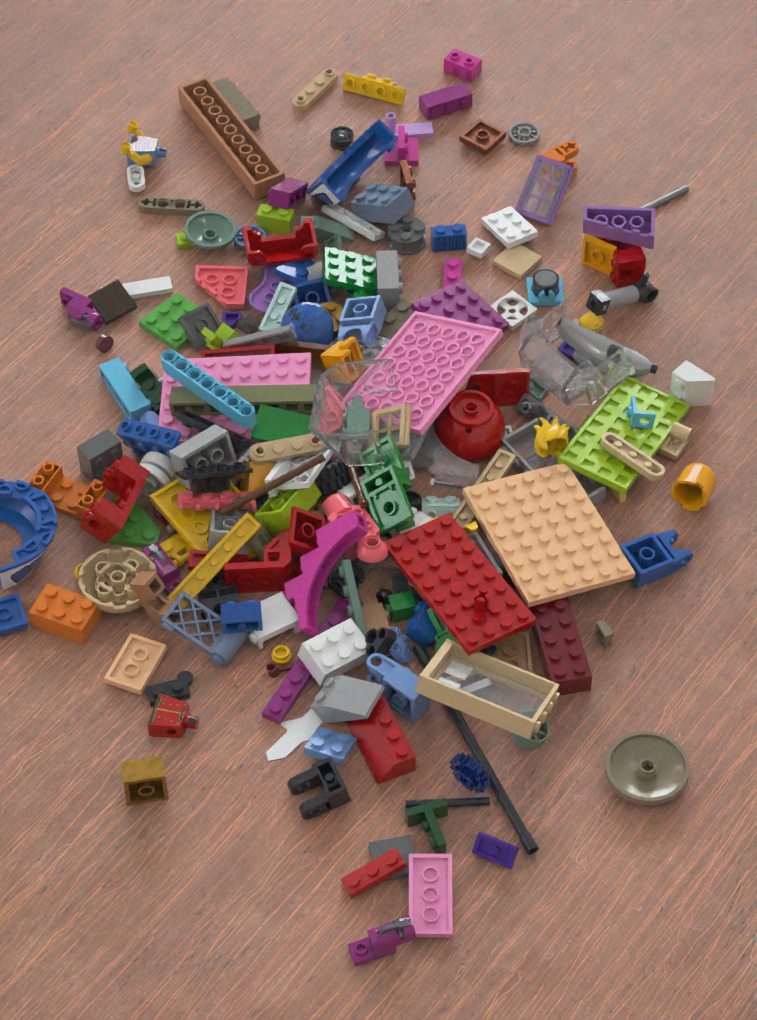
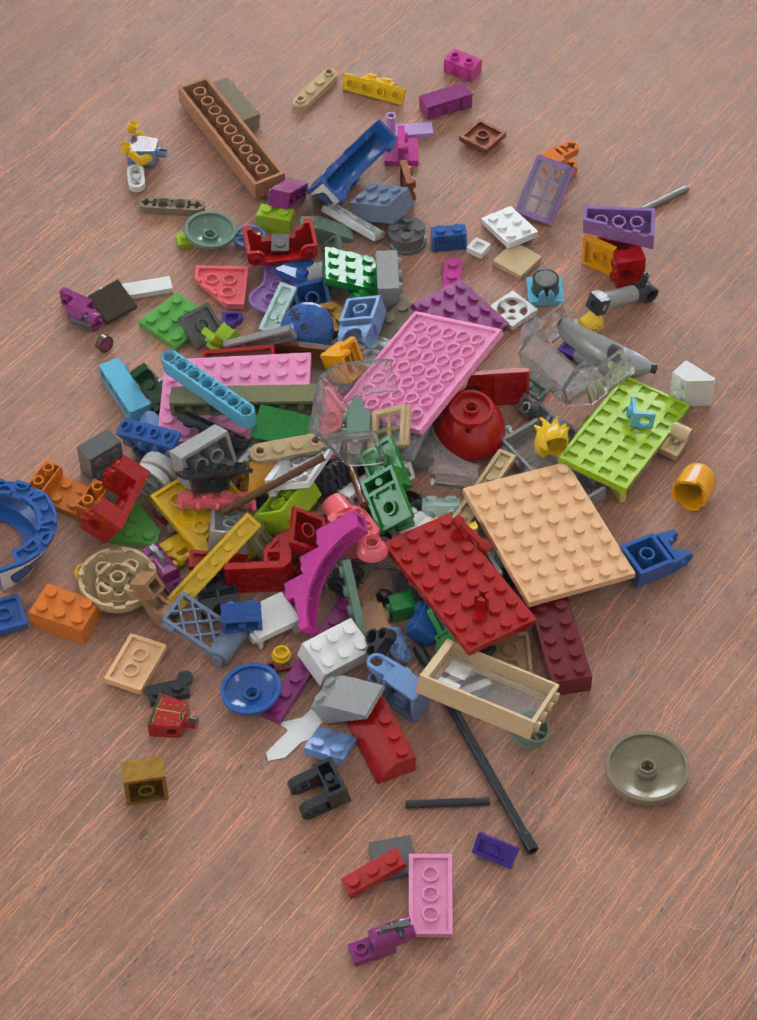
clear smoke plate [237,314,261,335] -> none
black wheel [330,126,354,151] -> none
dark green bracket [405,798,448,854] -> none
clear blue gear [449,752,491,793] -> none
light grey wheel [509,122,540,147] -> none
dark tan plate [595,619,614,649] -> none
tan plate [600,432,665,481] -> none
none -> blue dish [220,663,281,716]
none -> flat silver plate [271,234,289,253]
none -> red bar [451,514,493,555]

